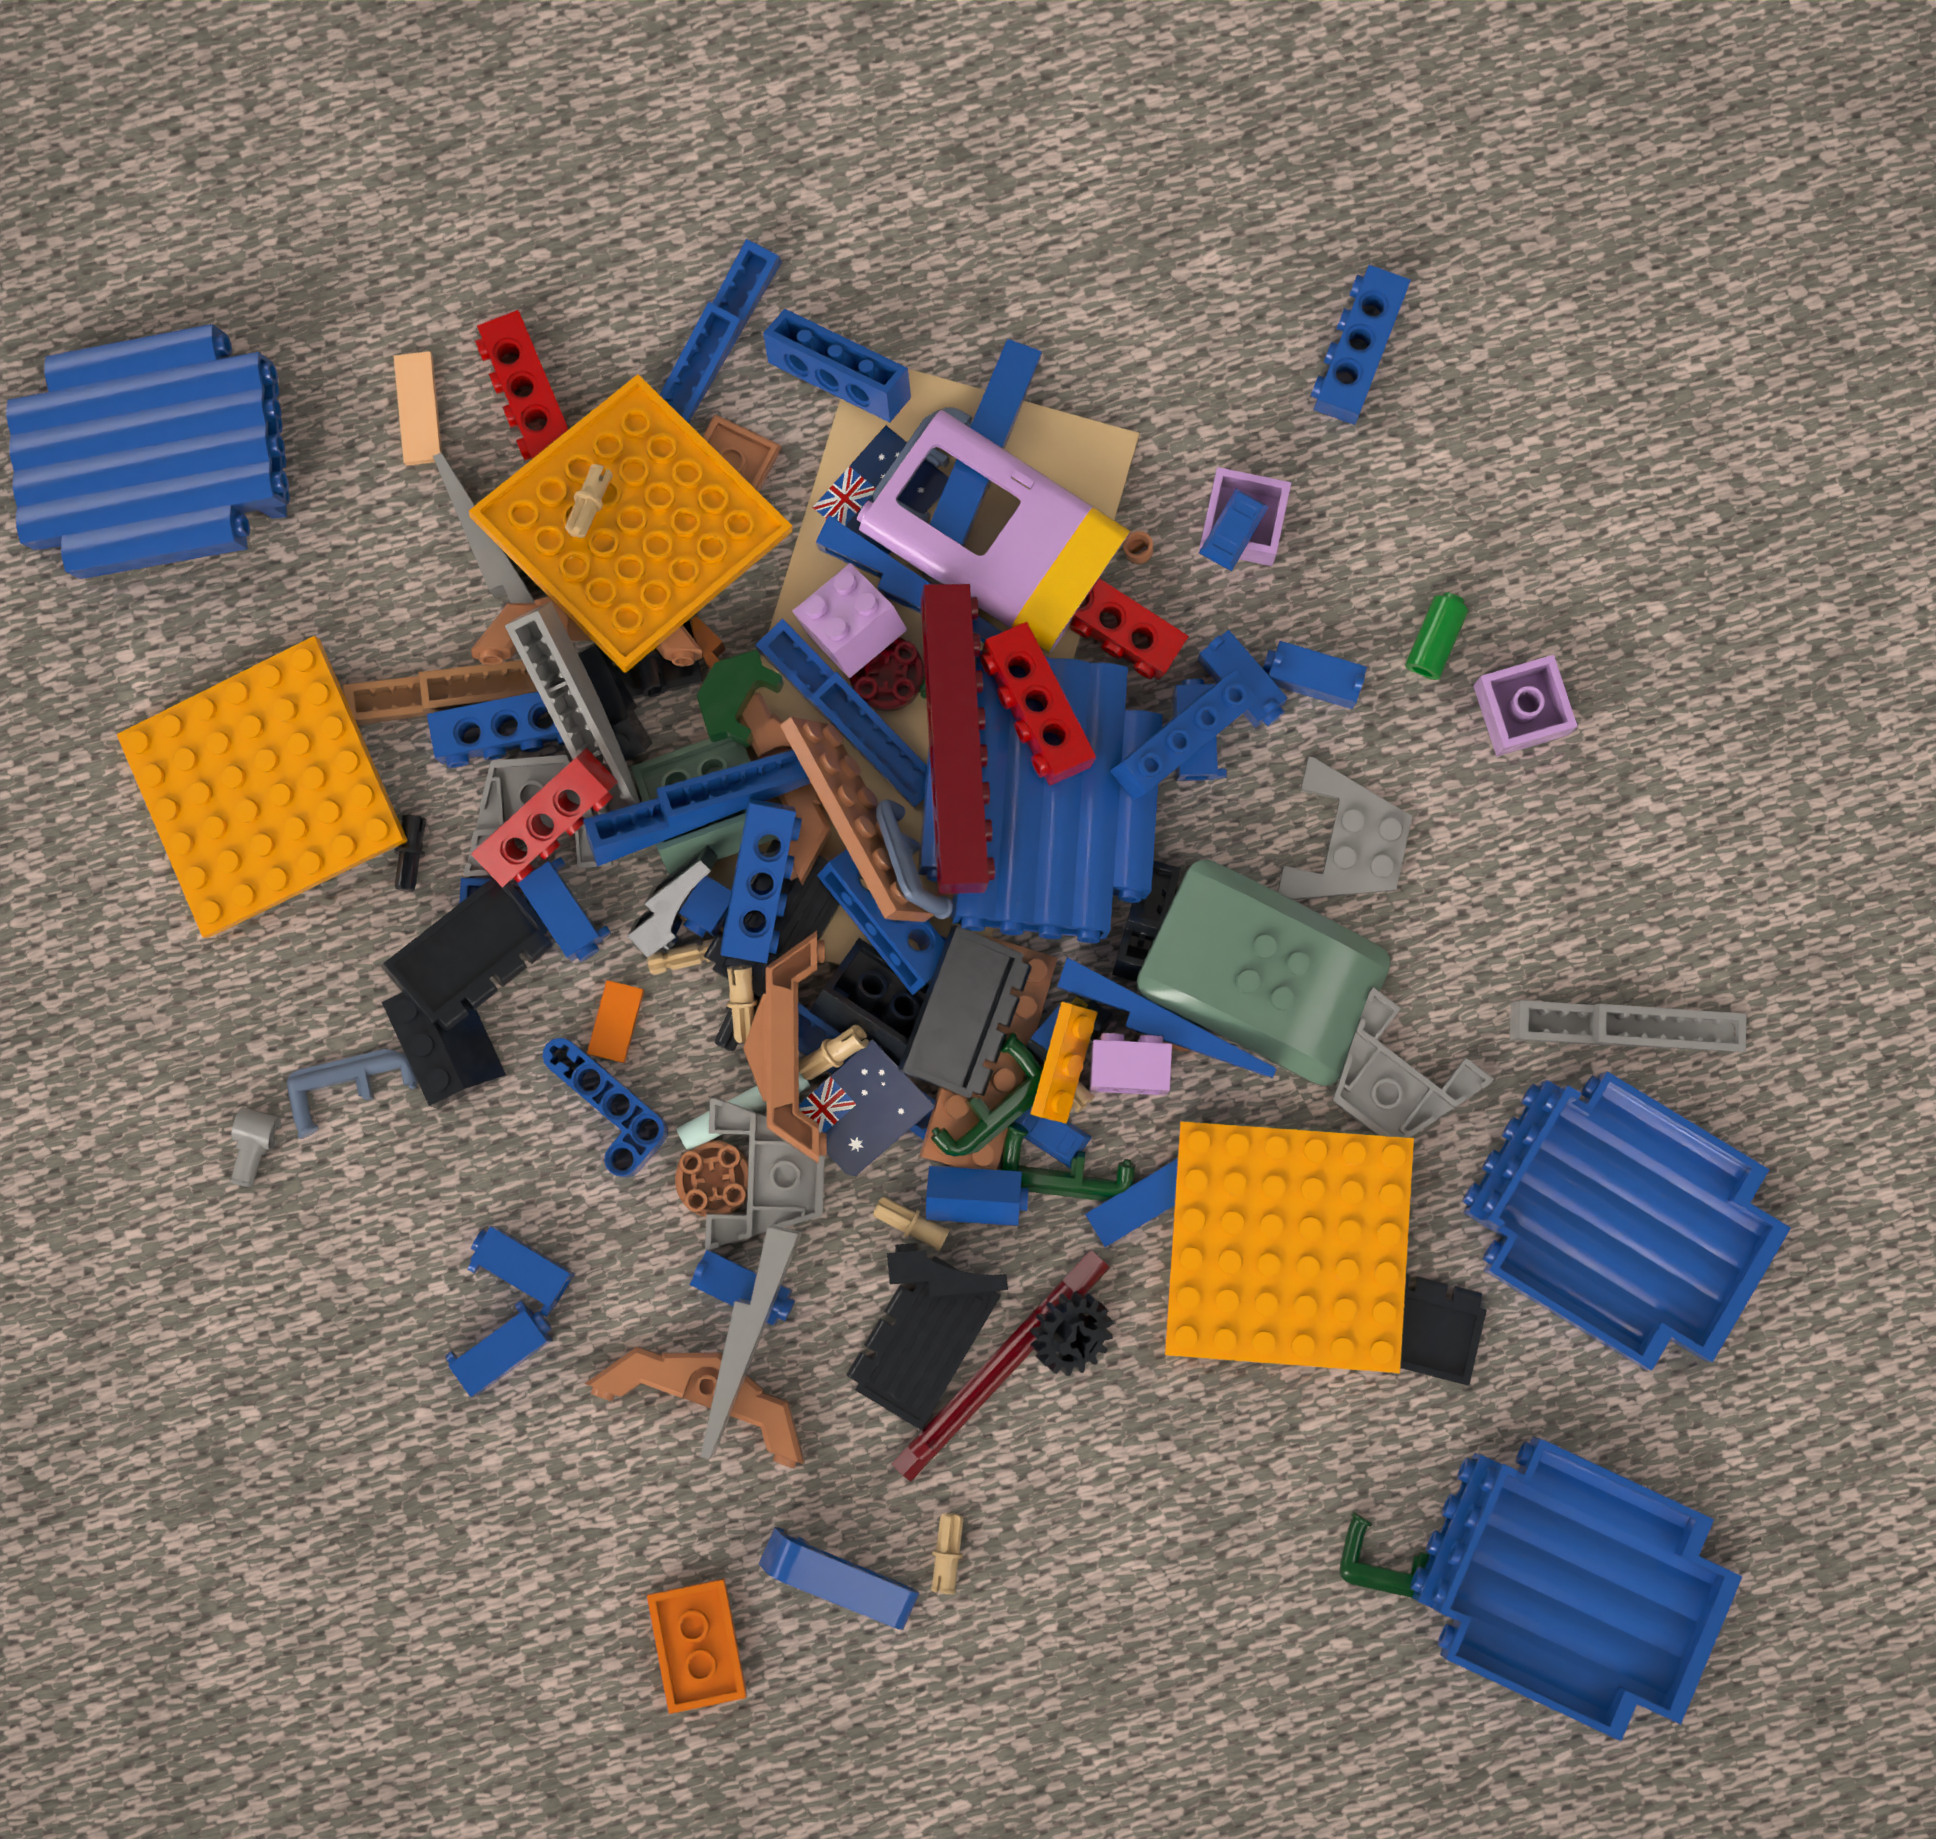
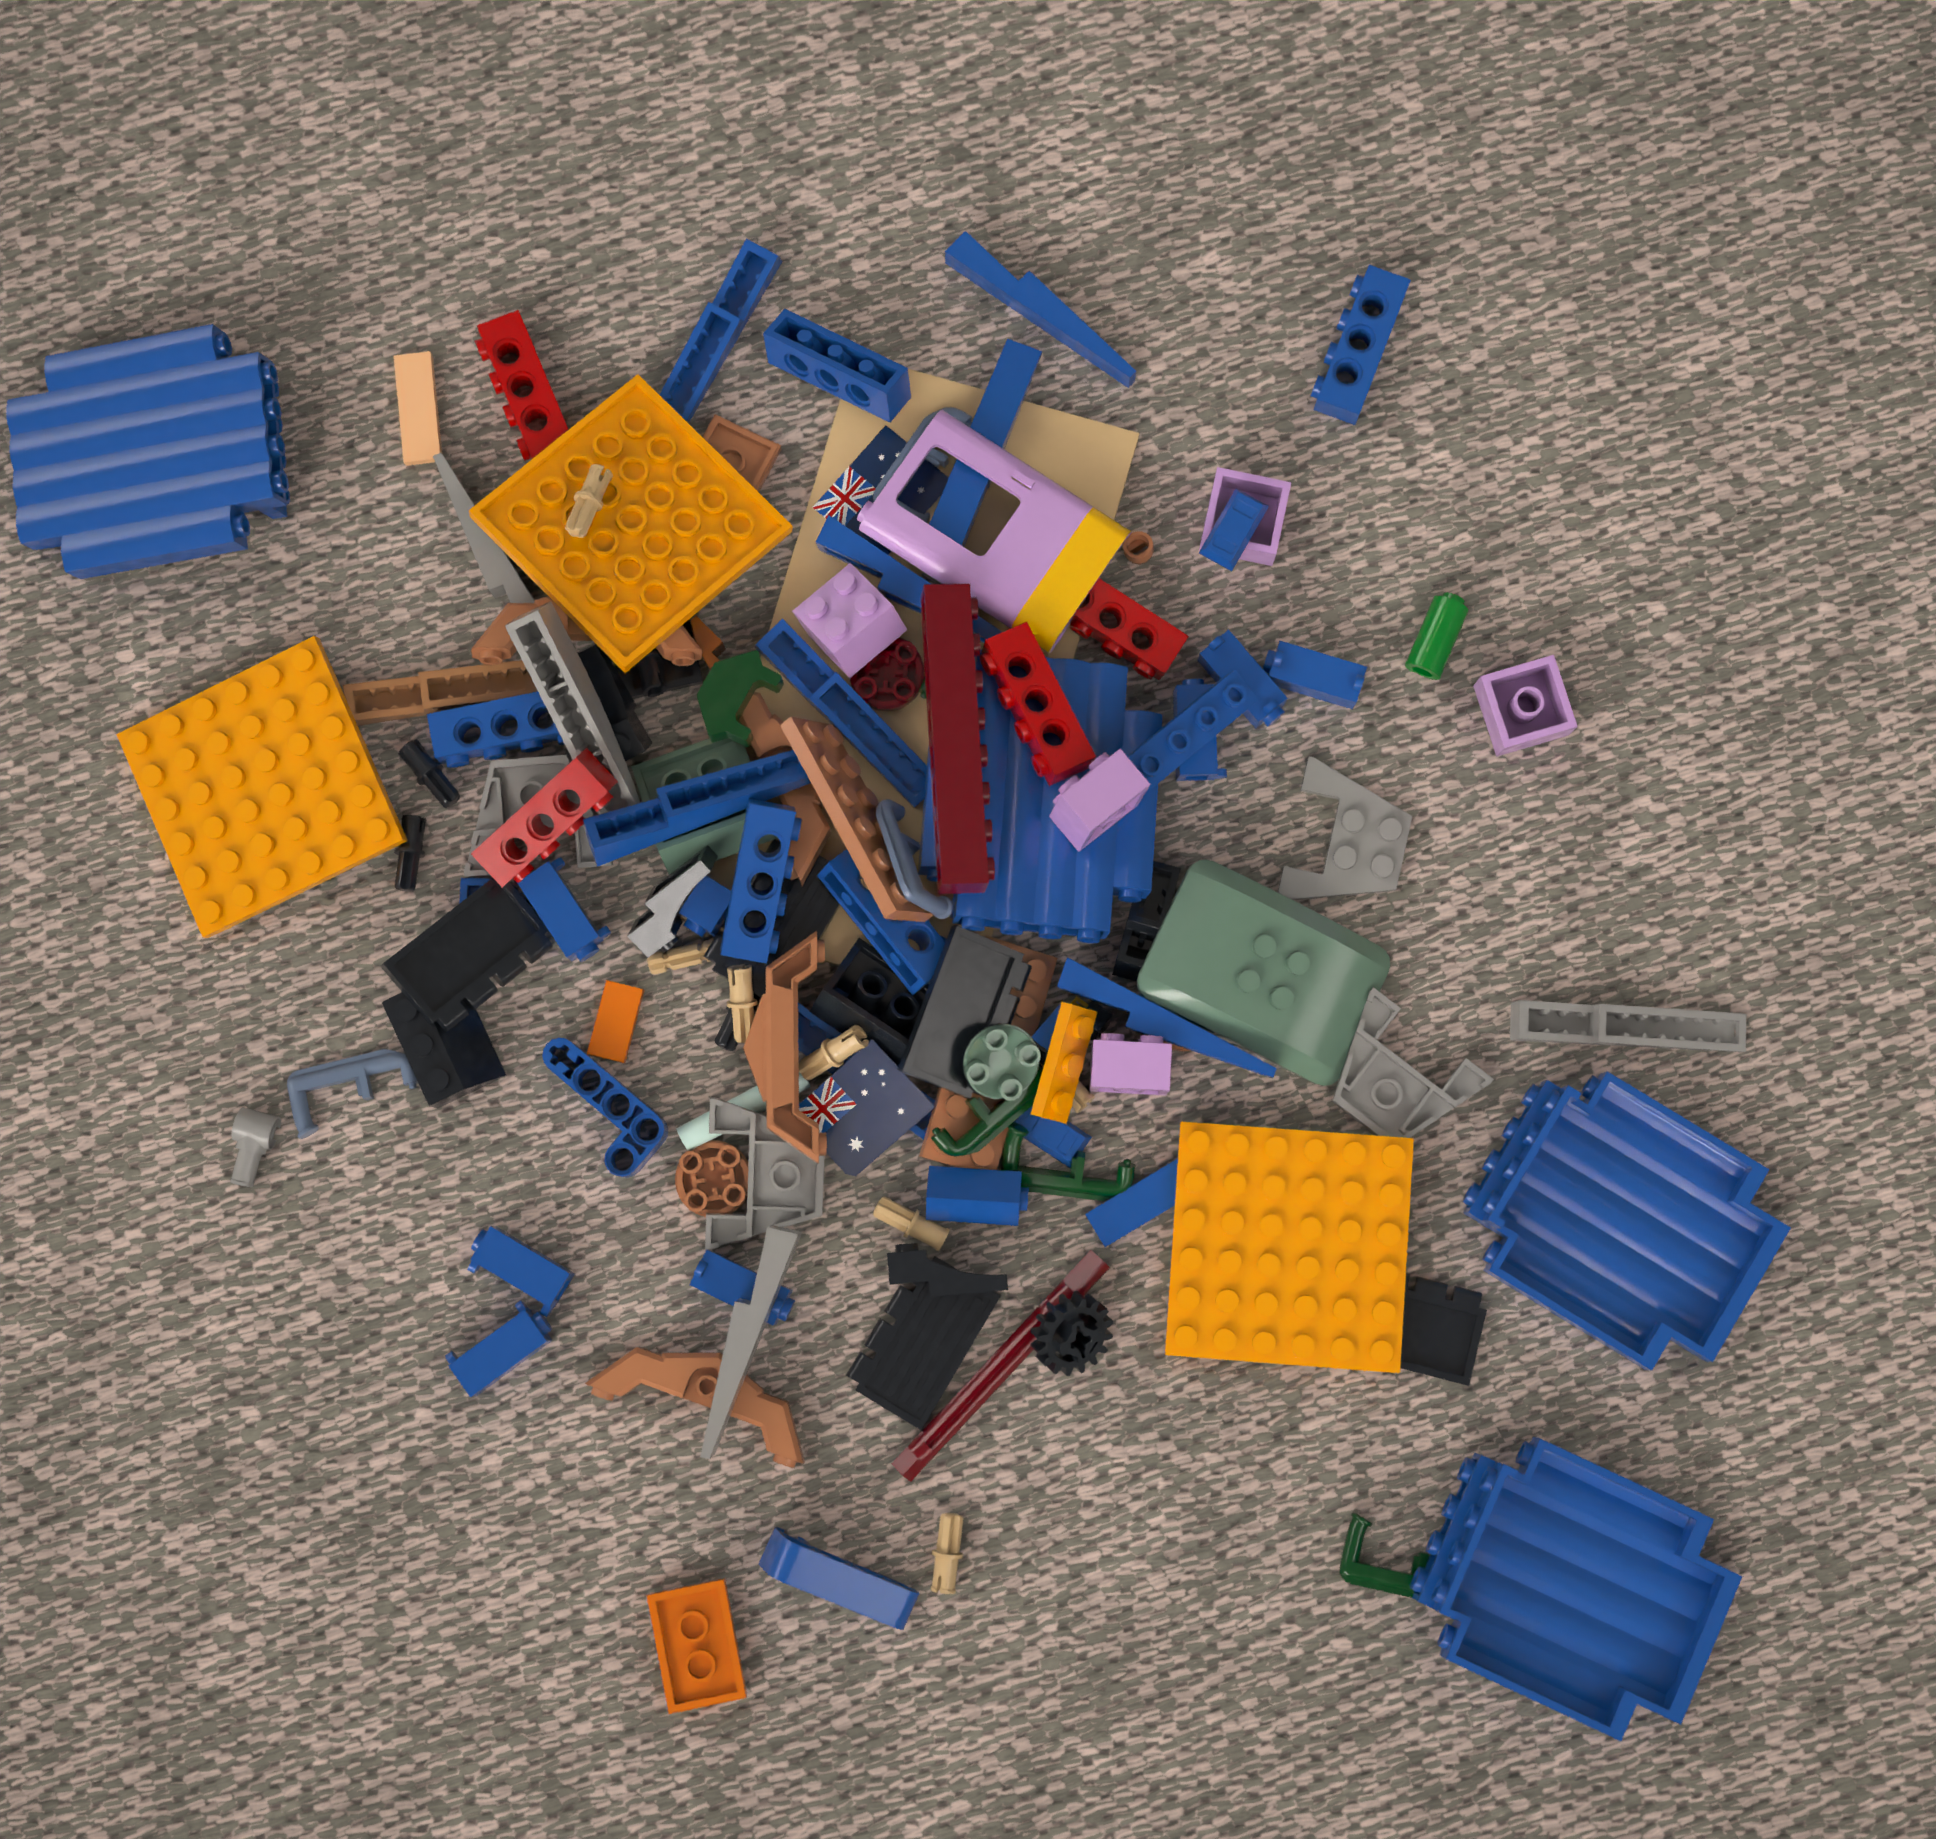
none -> black axle [399,739,460,808]
none -> blue slope [945,231,1136,388]
none -> sand green dish [963,1024,1041,1101]
none -> lavender brick [1049,749,1151,852]

